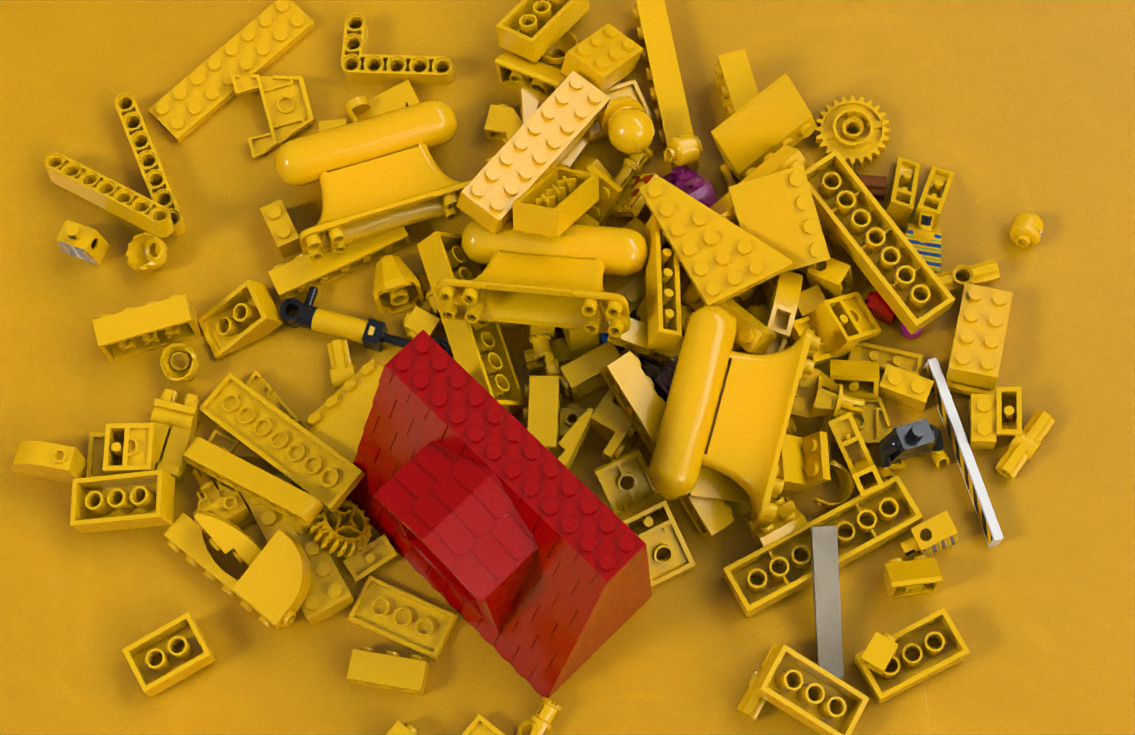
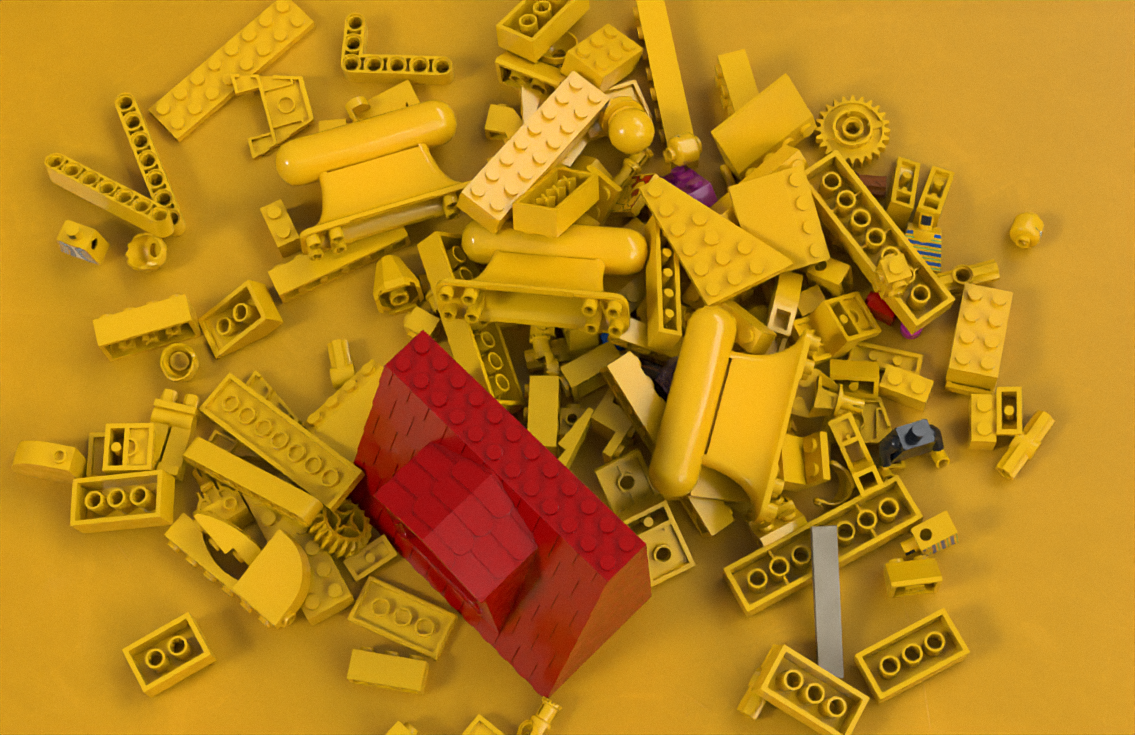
piece [279,287,452,357] -> none
yellow brick [859,632,899,676] -> none
white tile [923,358,1004,548] -> none
none -> yellow brick [871,253,912,299]

